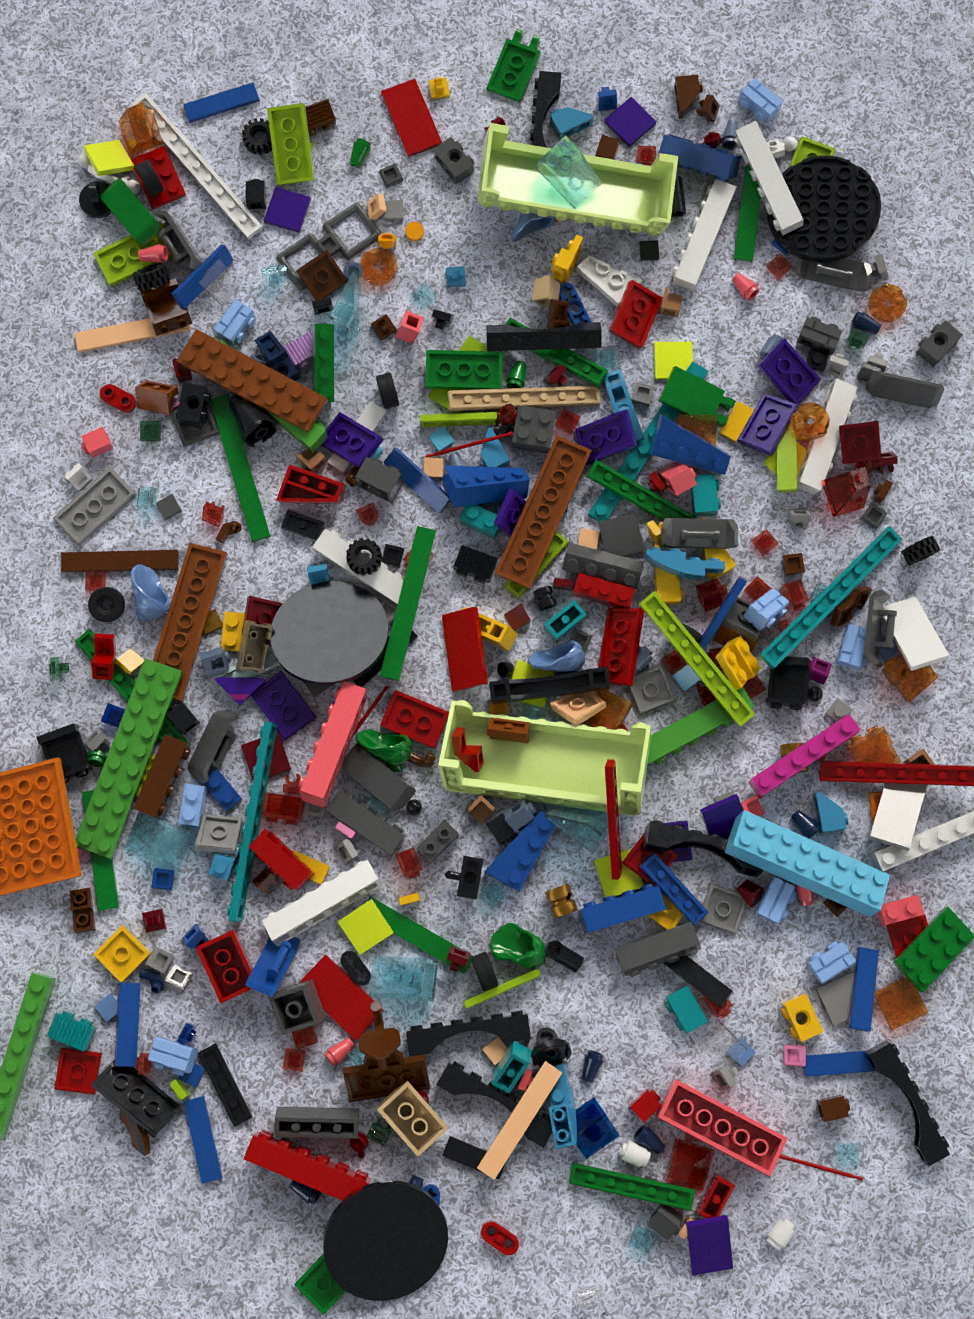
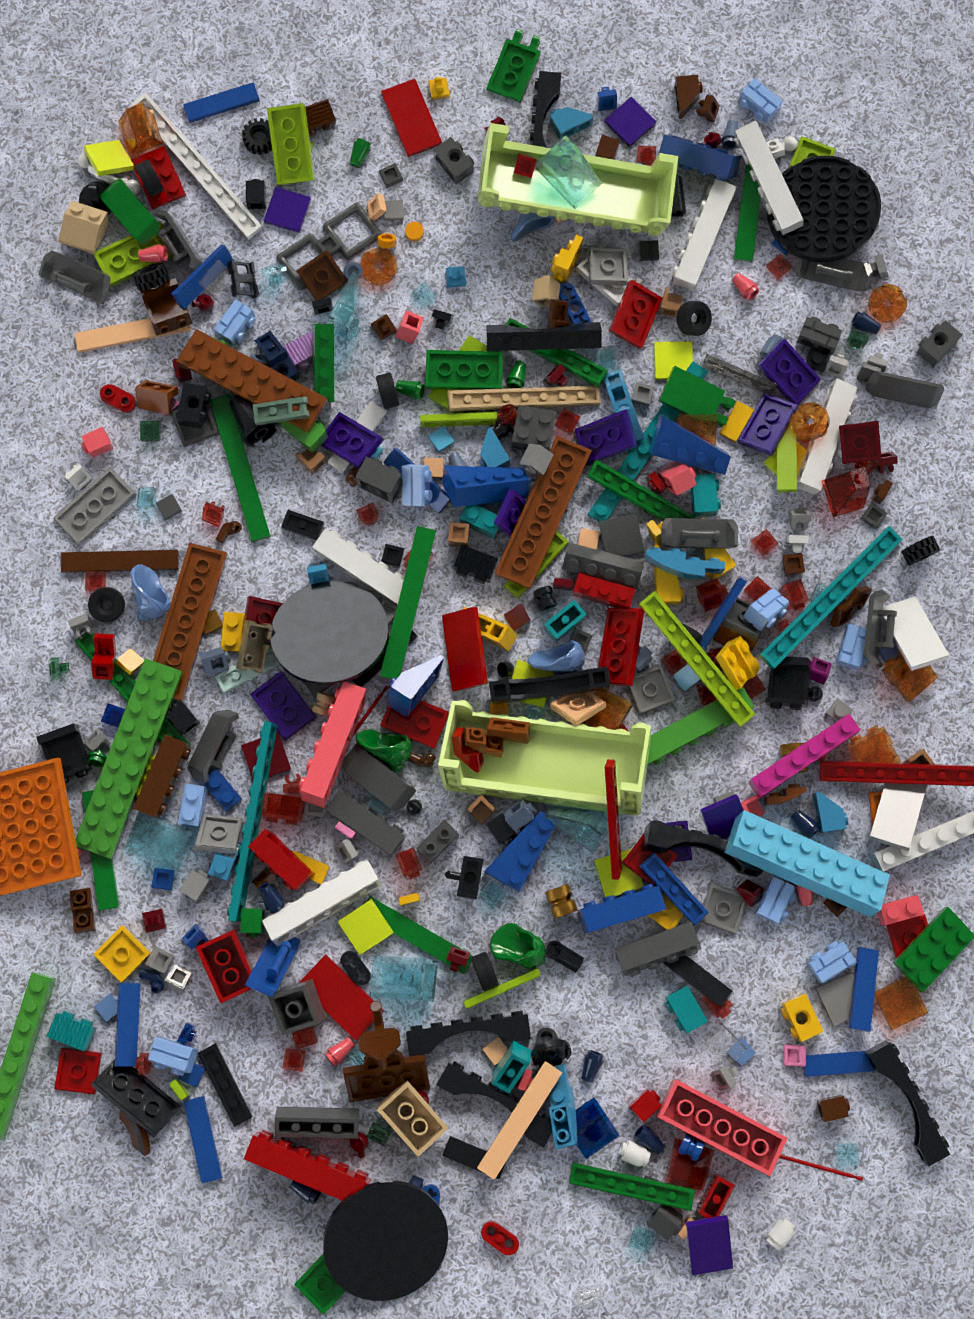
dark purple tile [214,677,266,706] -> none
red wedge [276,464,347,504] -> none
black tyre [346,538,382,576] -> none
red piece [426,431,513,458] -> none
none -> dark grey piece [39,250,110,304]
none -> tan slope [58,201,109,254]
none -> light grey tile [68,614,94,639]
none -> light grey brick [179,869,212,902]
none -> dark red piece [191,294,214,311]
none -> black piece [227,260,259,298]
none -> green brick [241,908,265,937]
none -> sand green plate [253,397,310,425]
none -> dark blue cone [258,882,284,913]
none -> tan wheel [312,691,336,716]
none -> slope [387,655,444,718]
none -> green cone [395,380,425,400]
none -> light blue brick [402,464,432,506]
none -> medium nougat panel [448,522,470,547]
none -> dark orange slope [465,727,503,758]
none -> red plate [513,153,537,178]
none -> light grey brick [519,444,554,476]
none -> light grey tile [588,247,628,286]
none -> black tyre [676,301,712,336]
none -> blue wheel [678,1133,705,1162]
none -> clear smoke tile [702,354,777,395]
none -> dark orange slope [764,784,806,806]
none -> white tile [786,535,809,553]

